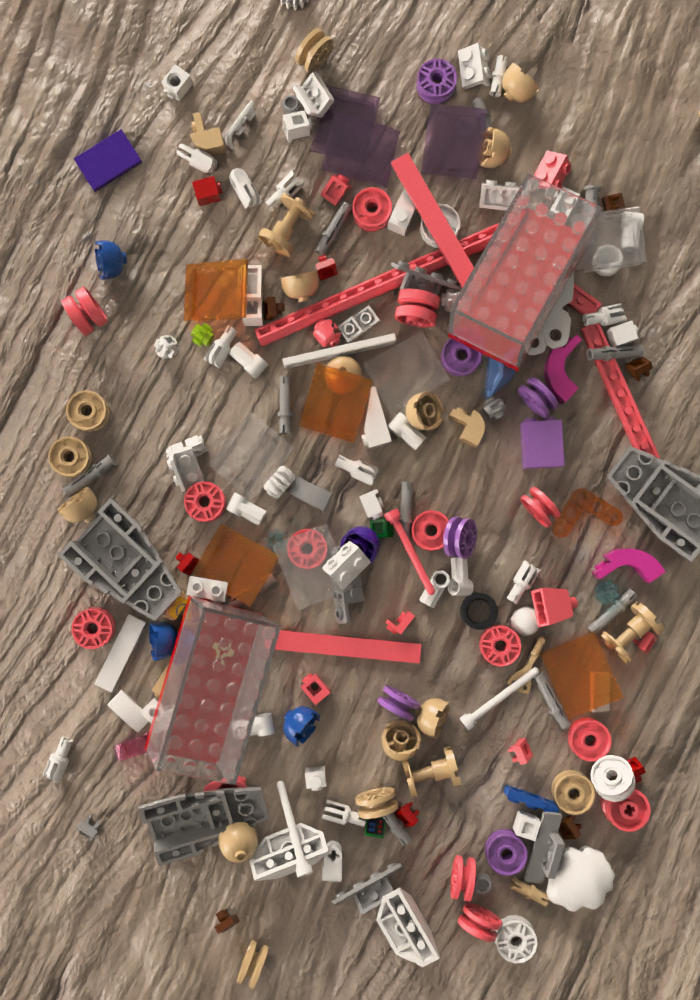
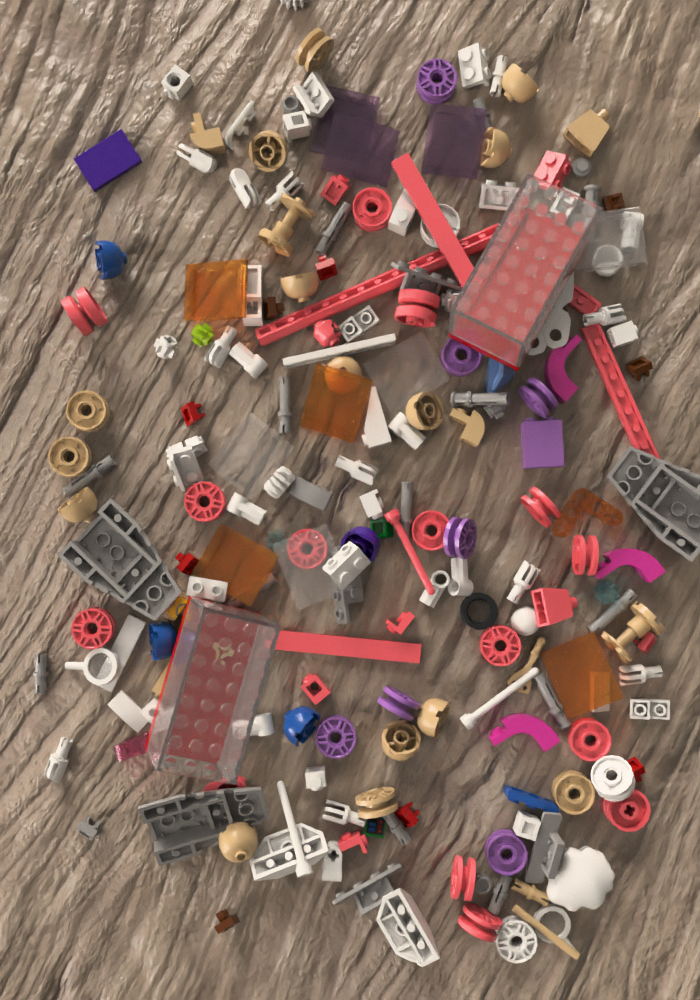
red brick [192,176,223,206] -> none
tan wheel [236,940,269,989] -> none
tan piece [402,746,461,797] -> none
coral tile [508,738,533,765] -> none
reddish brown tile [559,815,581,840] -> none
light grey pin [587,345,644,361] -> none
none -> light grey pin [33,654,49,694]
none -> white piece [65,648,120,685]
none -> red tile [181,401,205,426]
none -> tan cylinder [248,130,288,172]
none -> medium lavender wheel [316,715,356,759]
none -> coral bracket [338,829,369,854]
none -> light grey pin [450,391,510,408]
none -> light grey pin [487,875,513,915]
none -> dark pink arch [488,713,561,752]
none -> tan bar [512,905,580,960]
none -> piece [534,903,576,950]
none -> tan torso [563,109,610,159]
none -> light grey plate [572,158,591,177]
none -> coral wheel [572,535,599,576]
none -> white arm [619,664,663,686]
none -> white slope [630,698,670,720]

